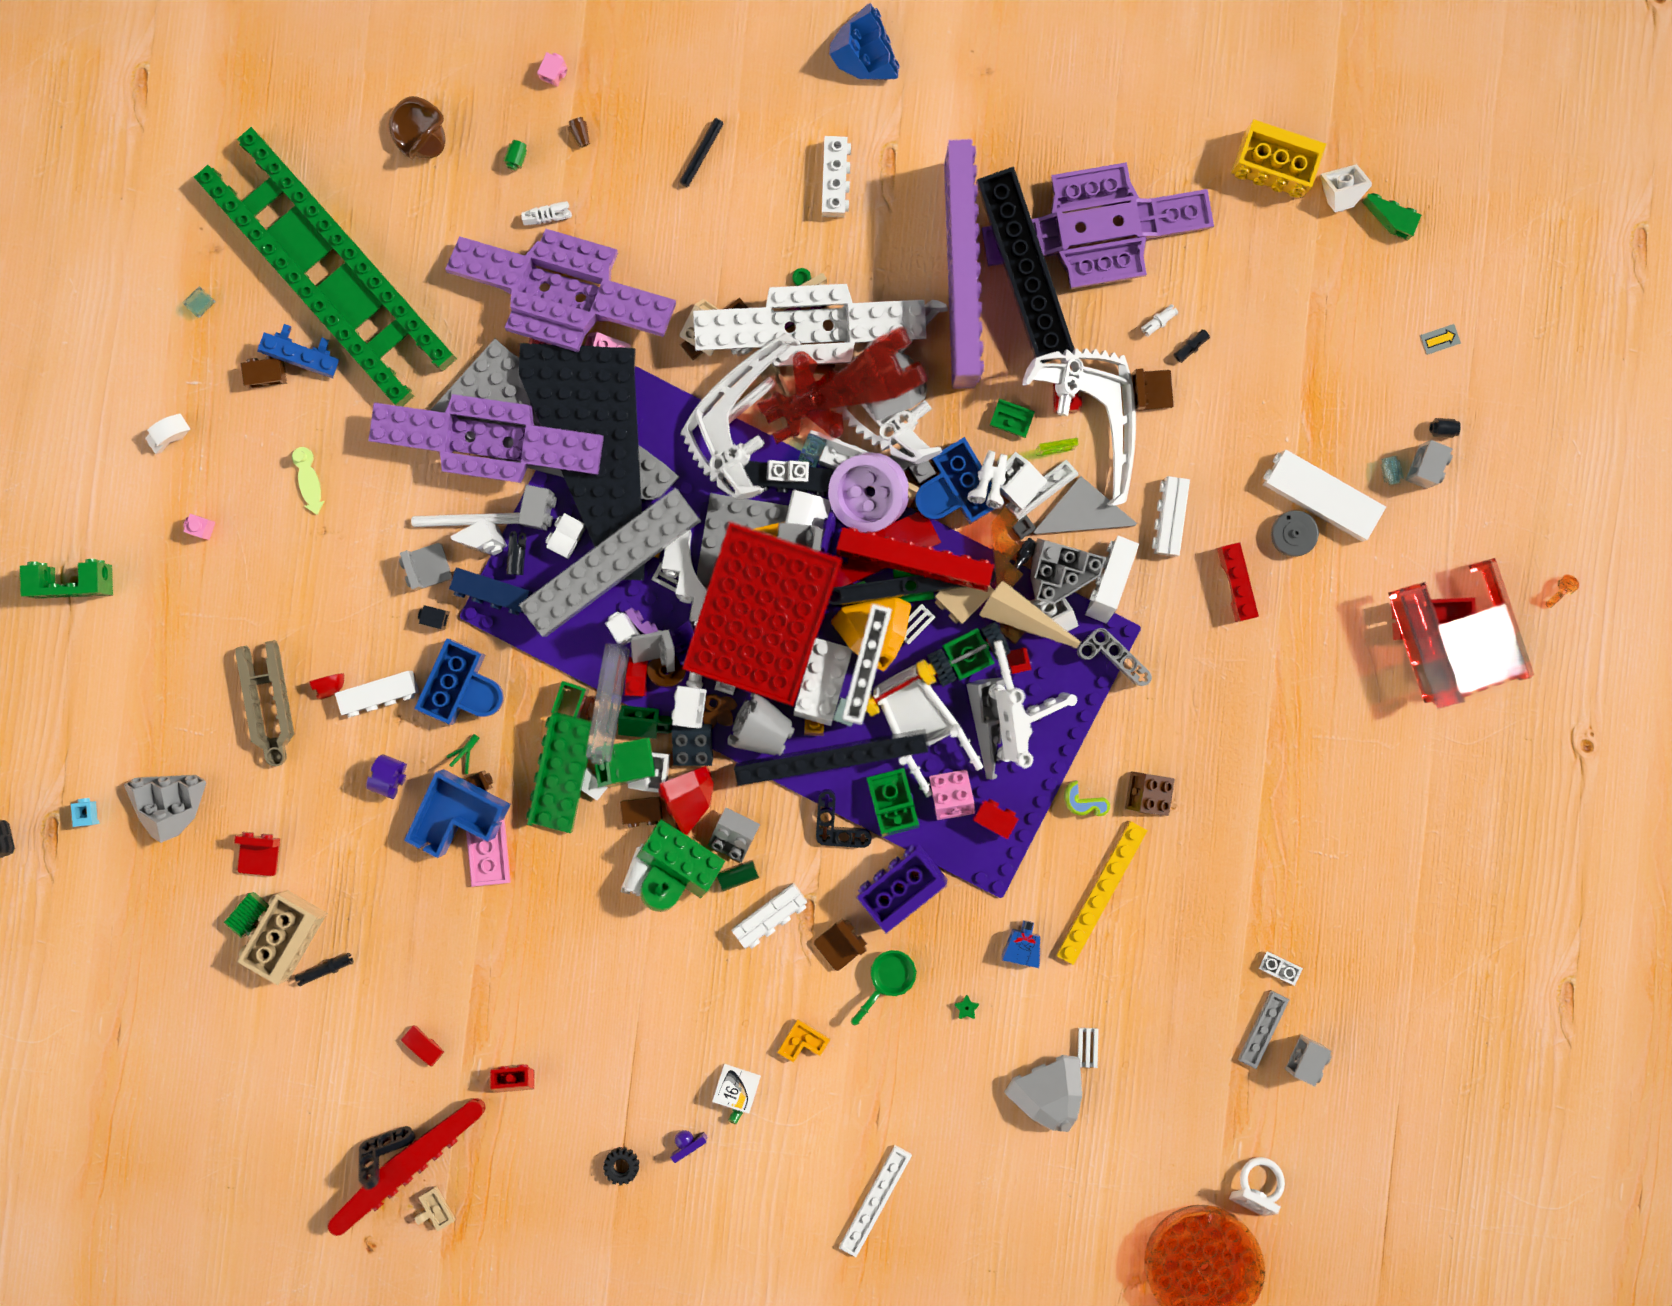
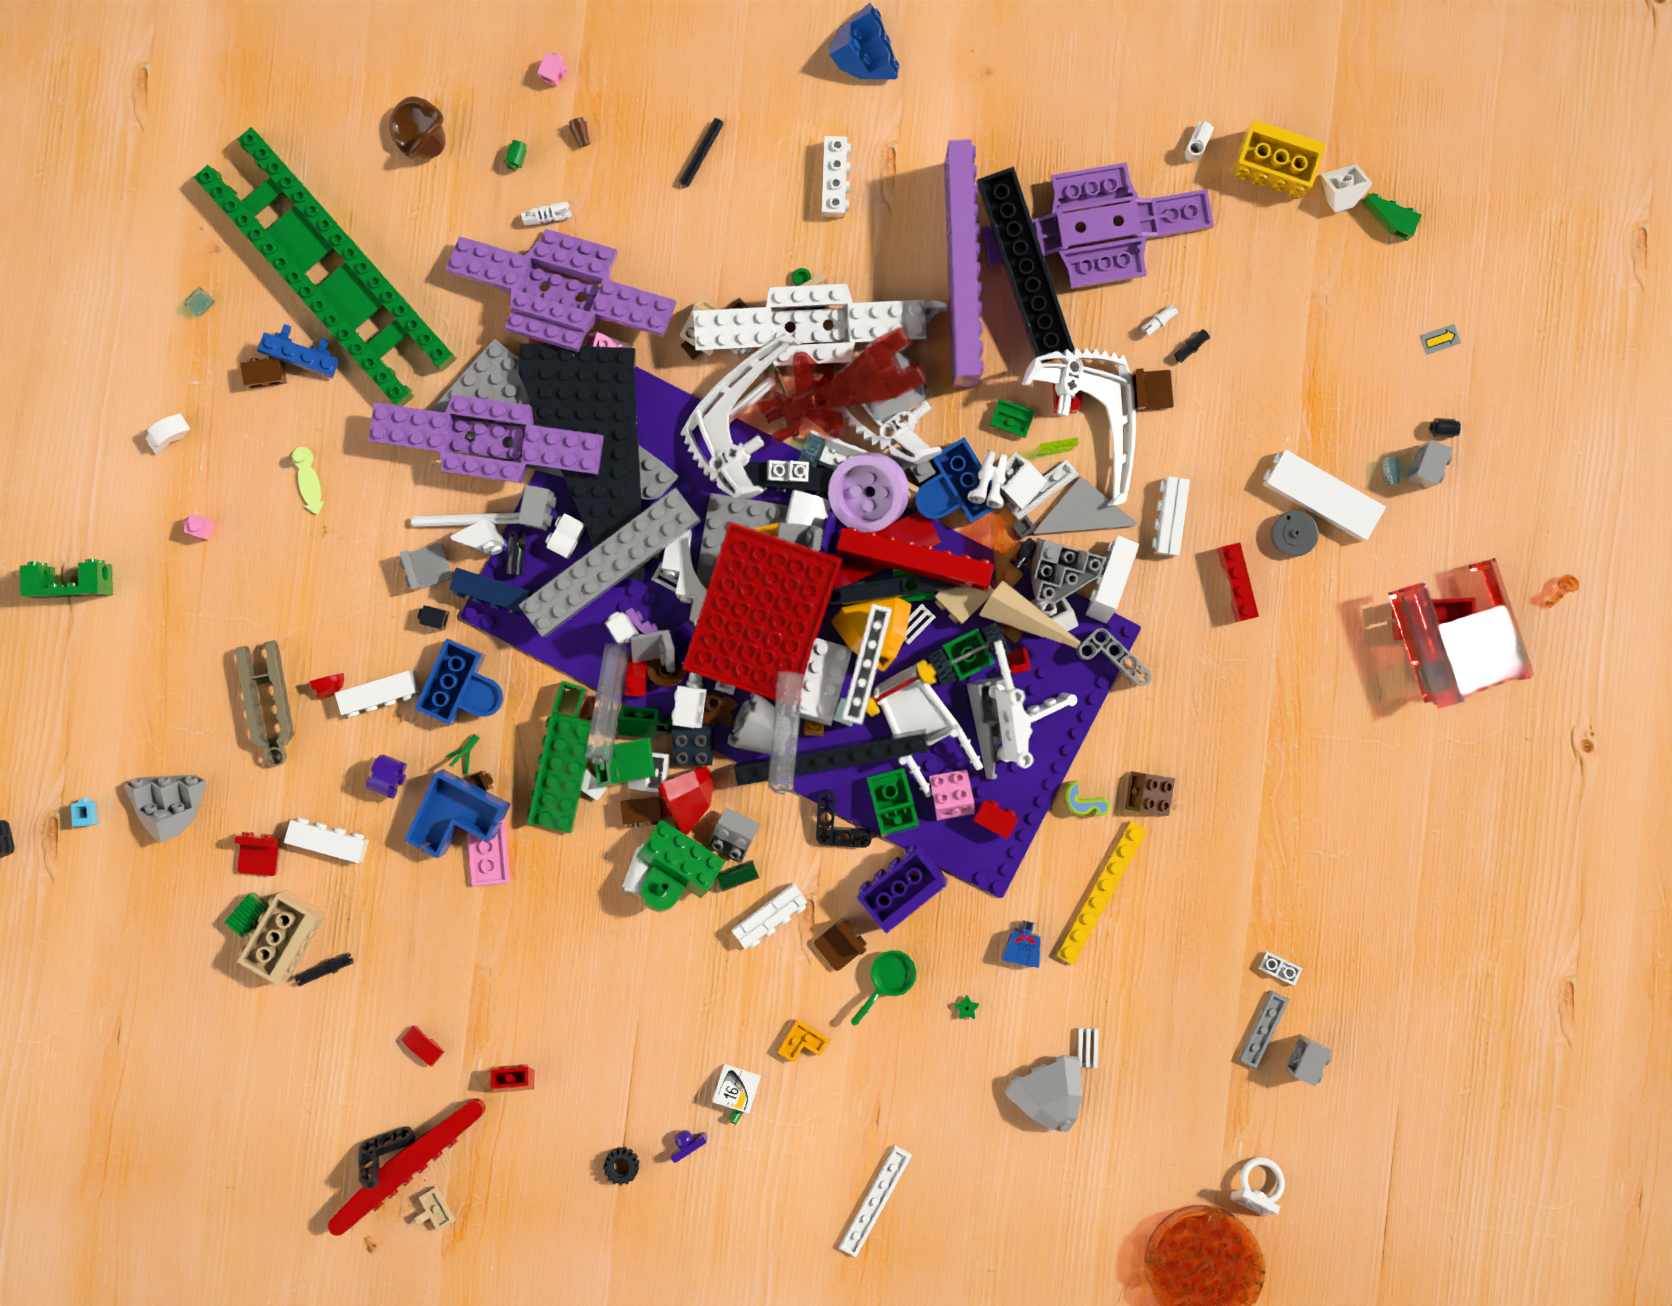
none -> white brick [284,817,369,863]
none -> clear brick [768,671,803,795]
none -> white piece [1184,121,1214,162]

